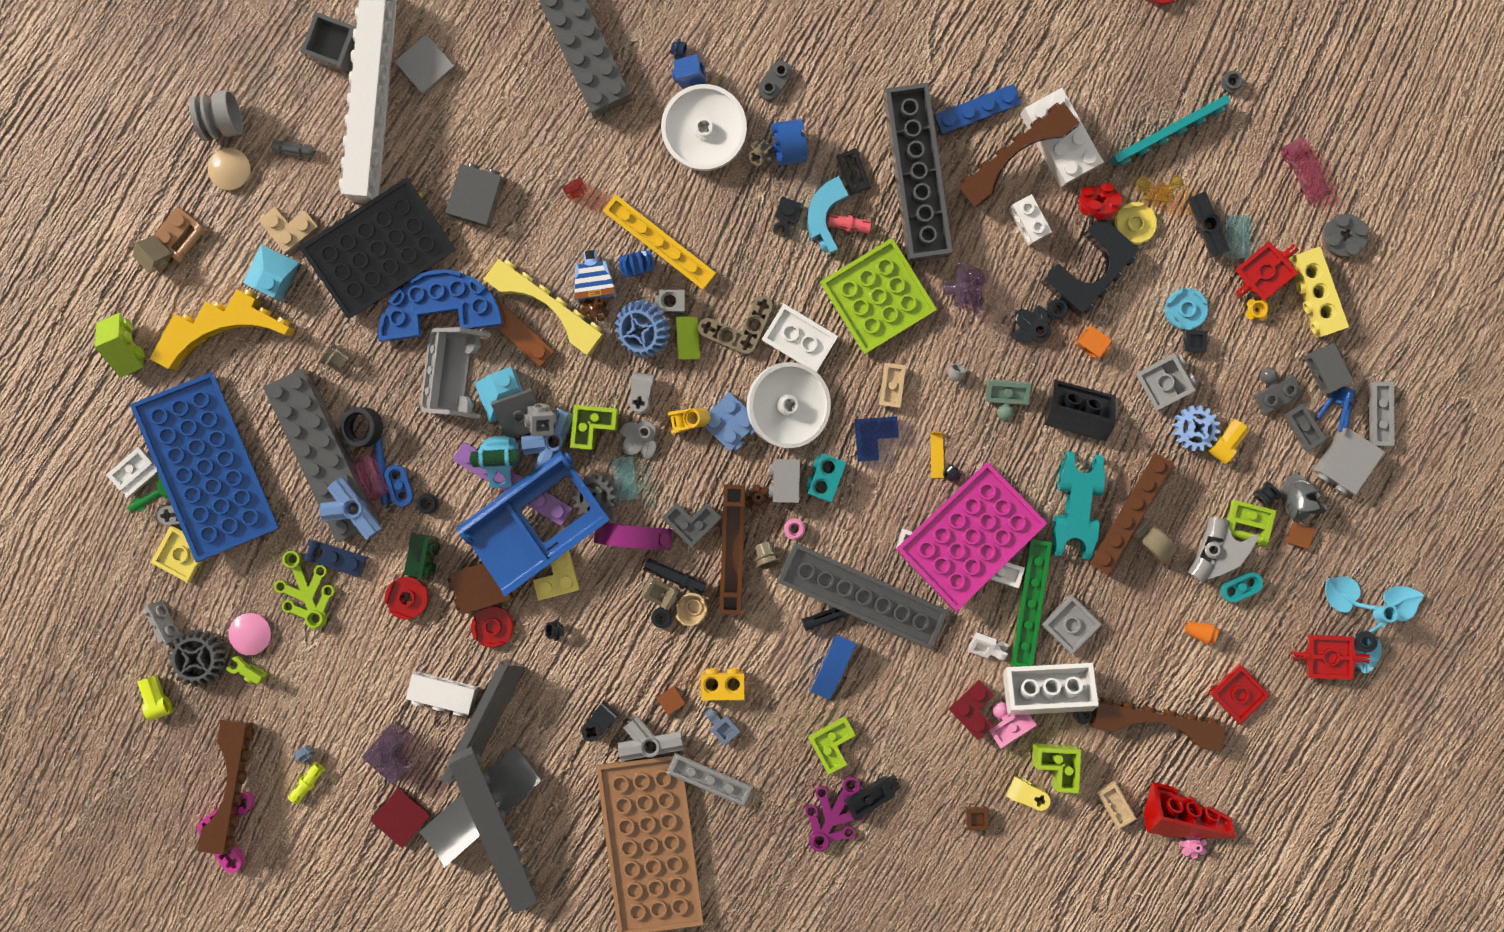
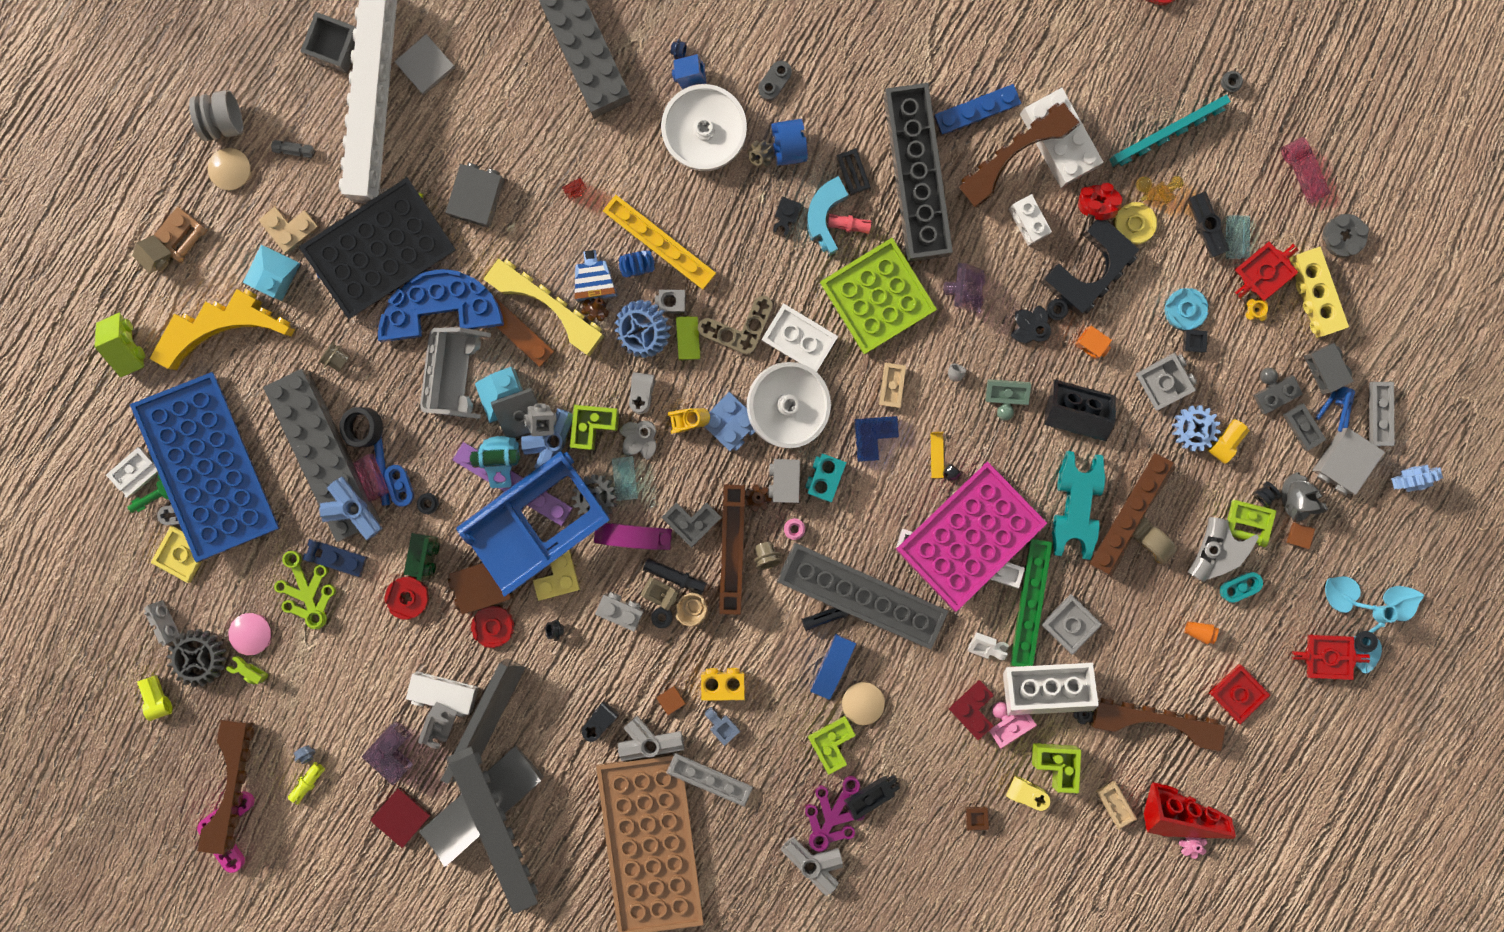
none -> light grey hinge [418,701,458,749]
none -> light grey brick [595,592,644,631]
none -> light grey piece [781,836,843,896]
none -> tan dish [842,681,885,725]
none -> light blue gear [1391,465,1443,492]

